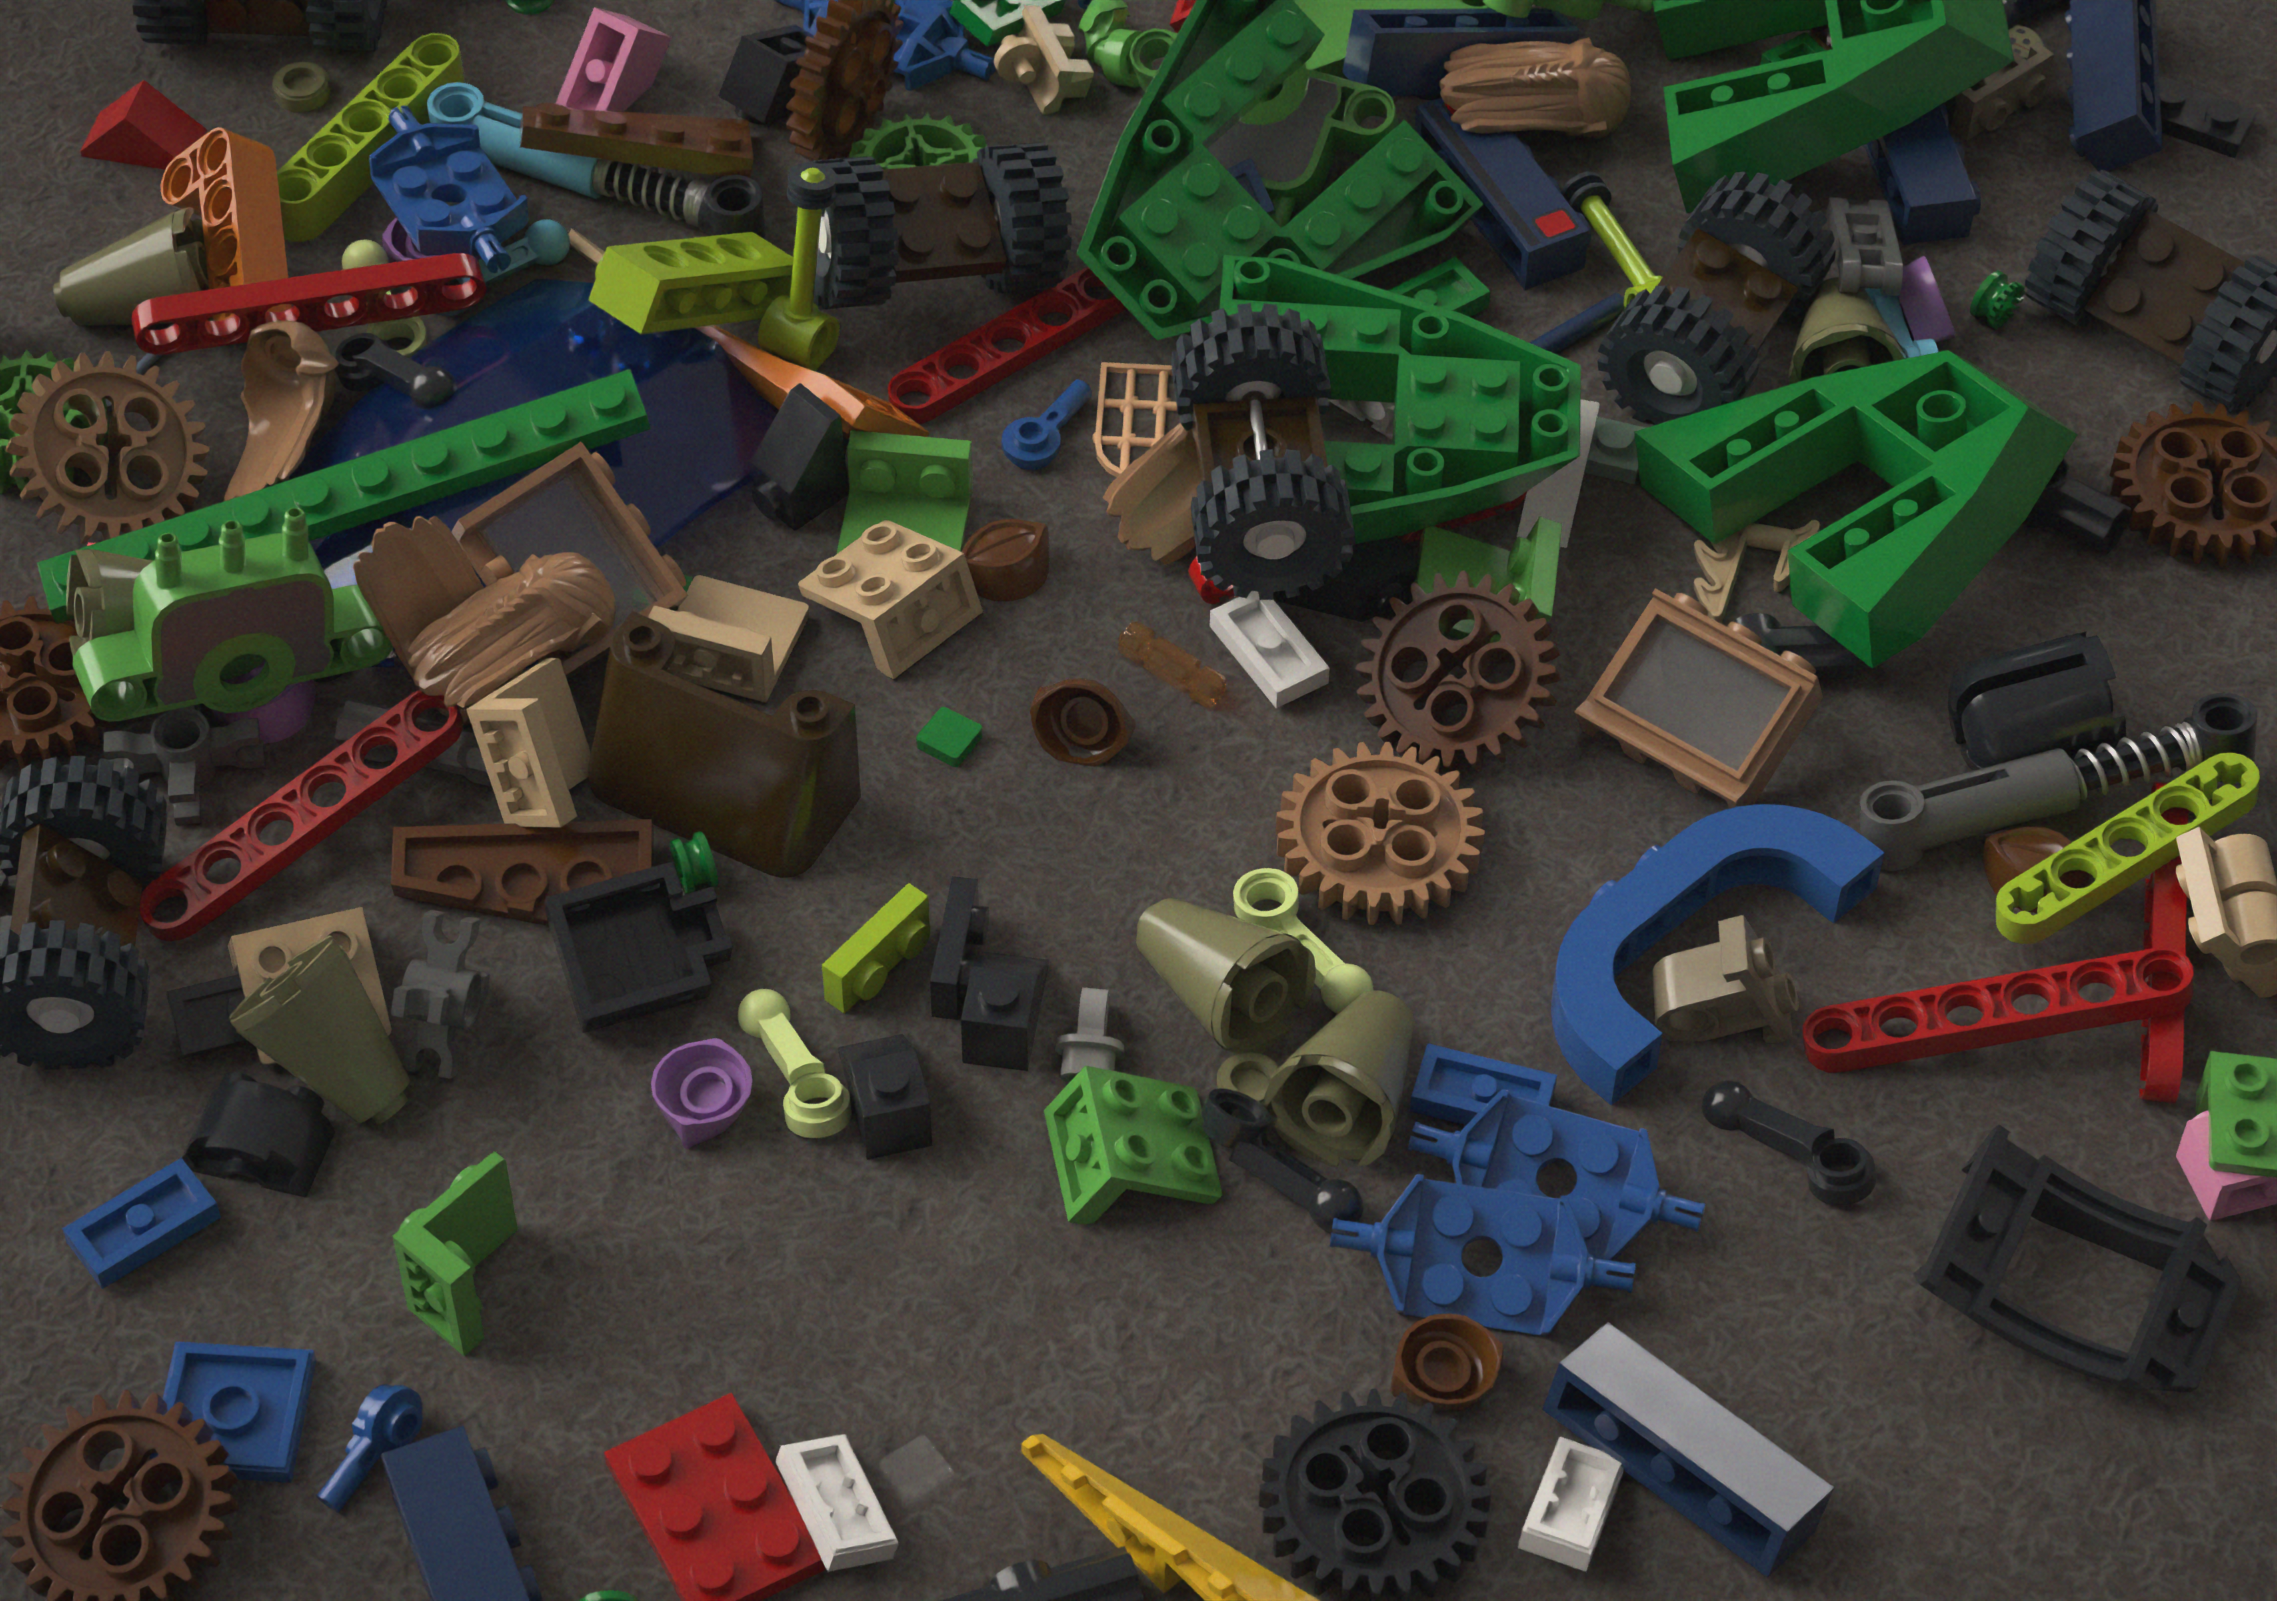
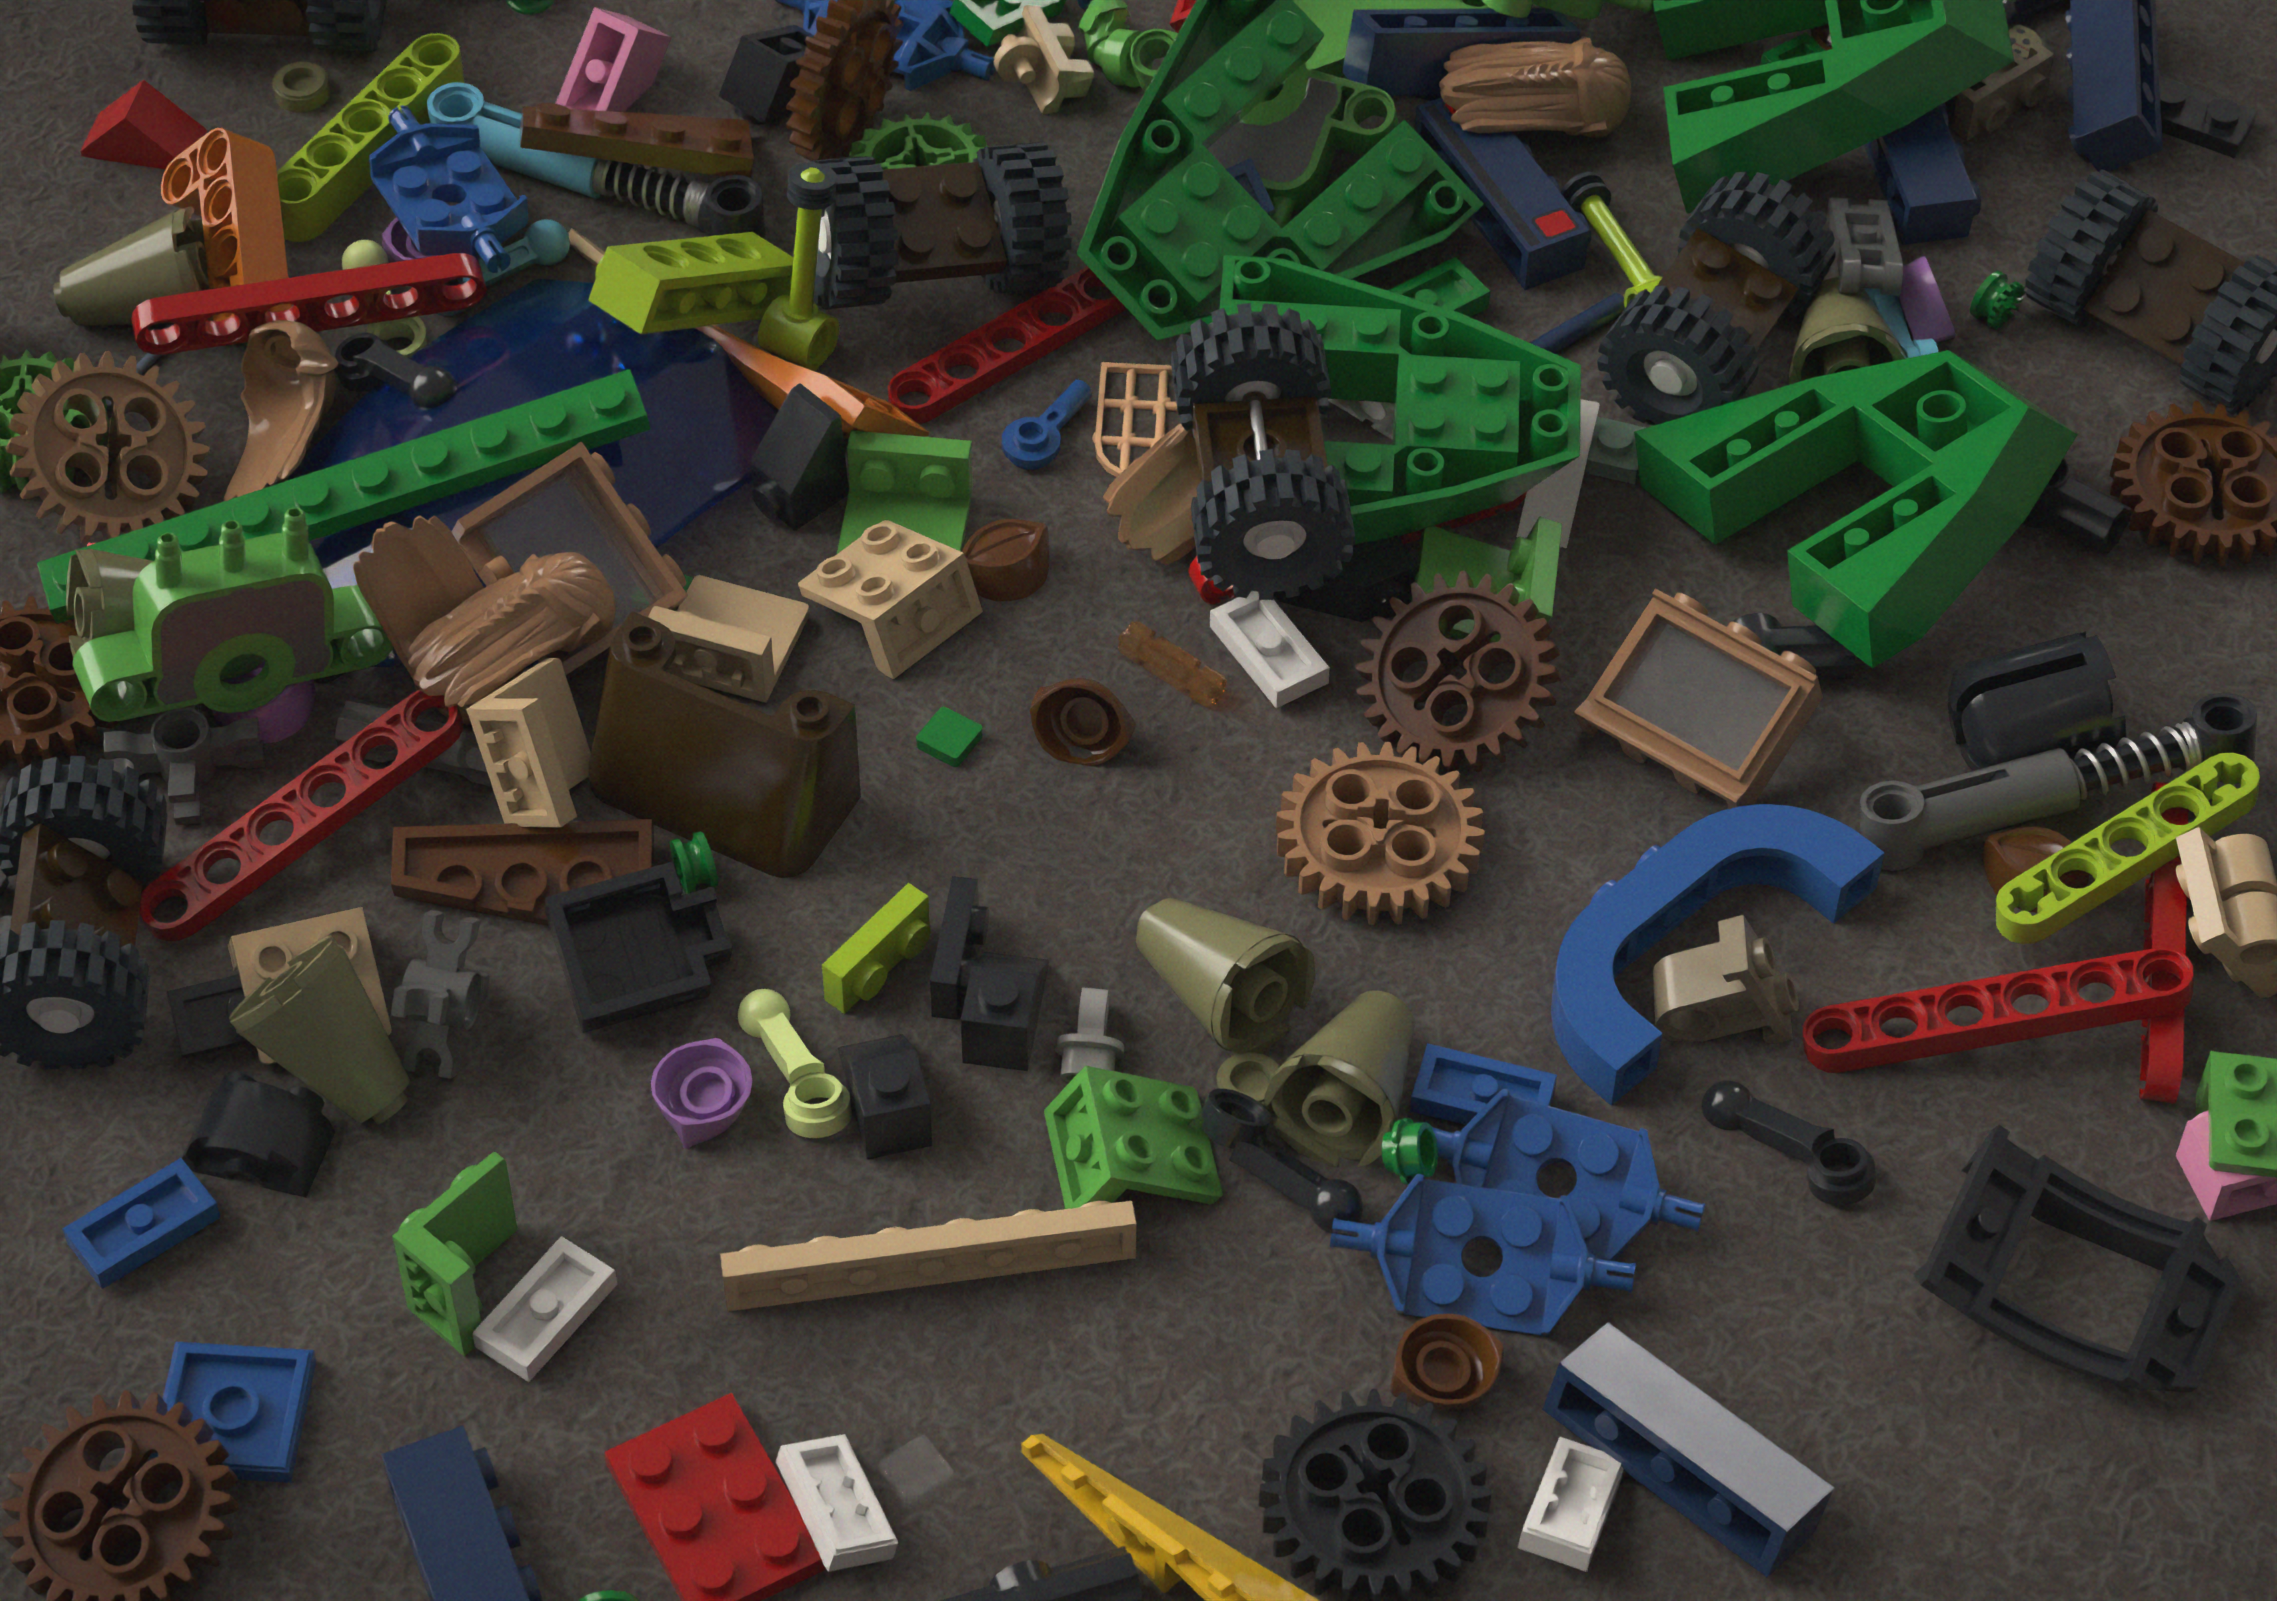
blue plate [316,1384,423,1513] -> none
yellowish green piece [1233,868,1373,1014] -> none
tan piece [1694,520,1820,624] -> none
none -> white plate [472,1236,617,1382]
none -> tan plate [720,1201,1136,1311]
none -> green plate [1382,1118,1438,1185]

